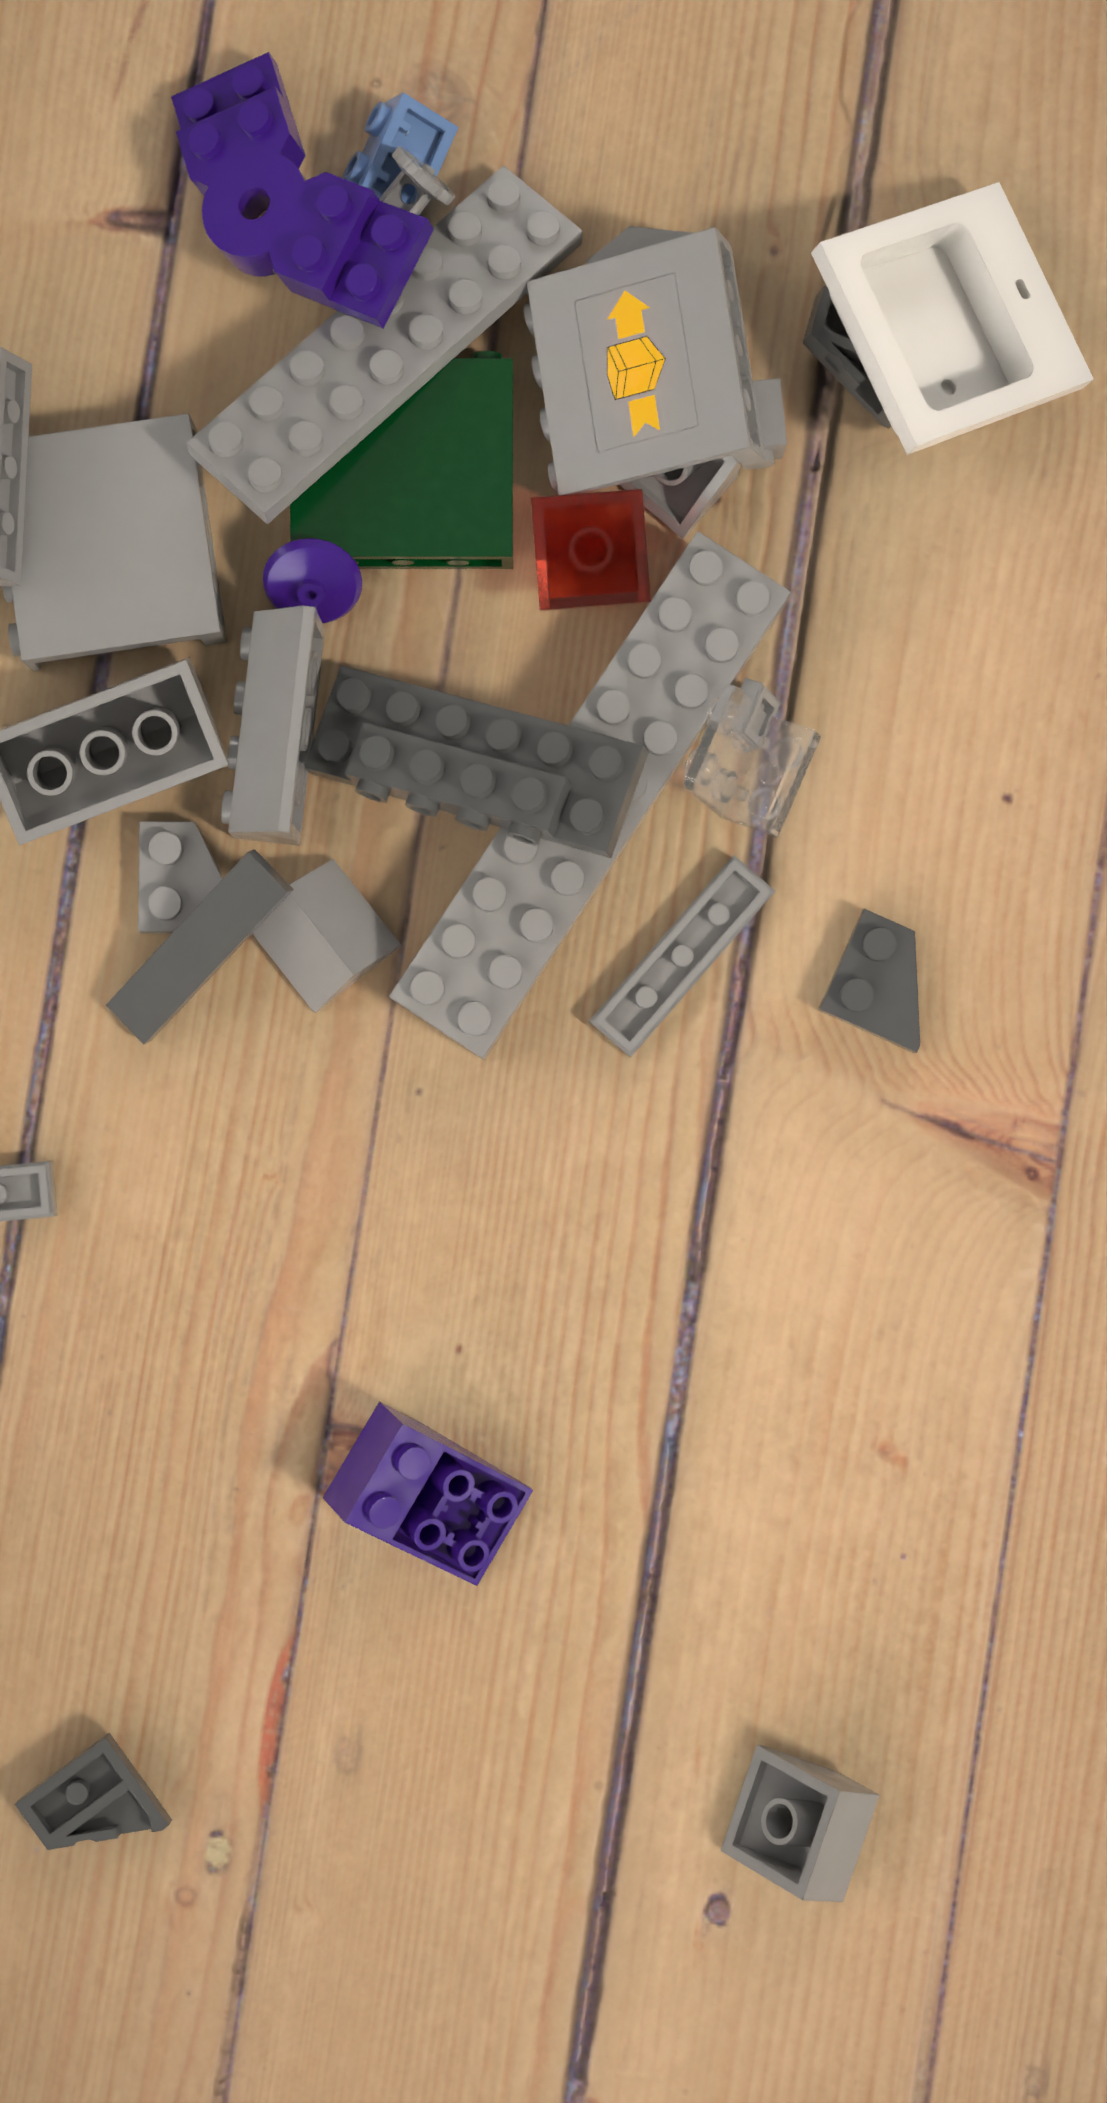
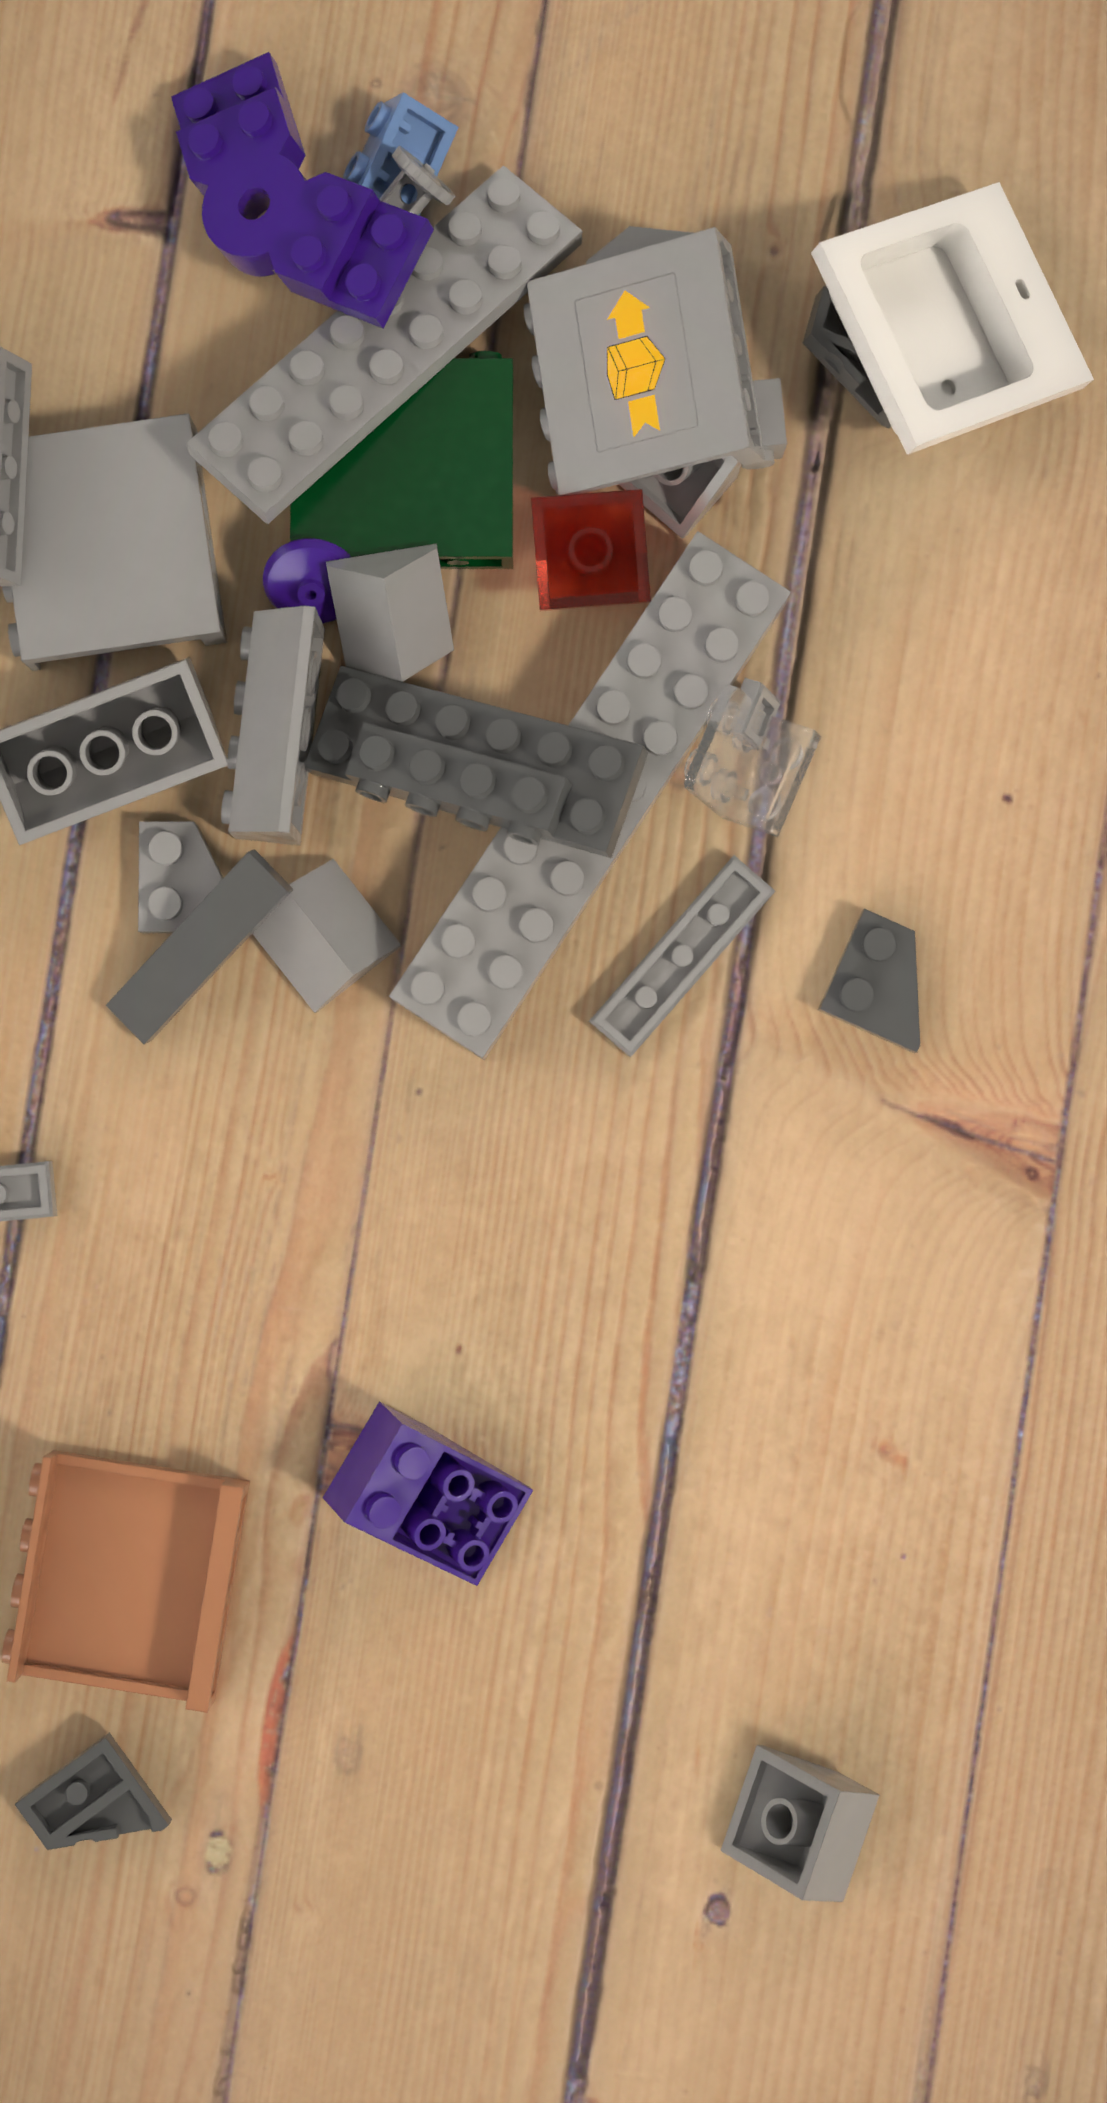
none -> nougat panel [1,1450,250,1713]
none -> light grey slope [326,544,454,682]

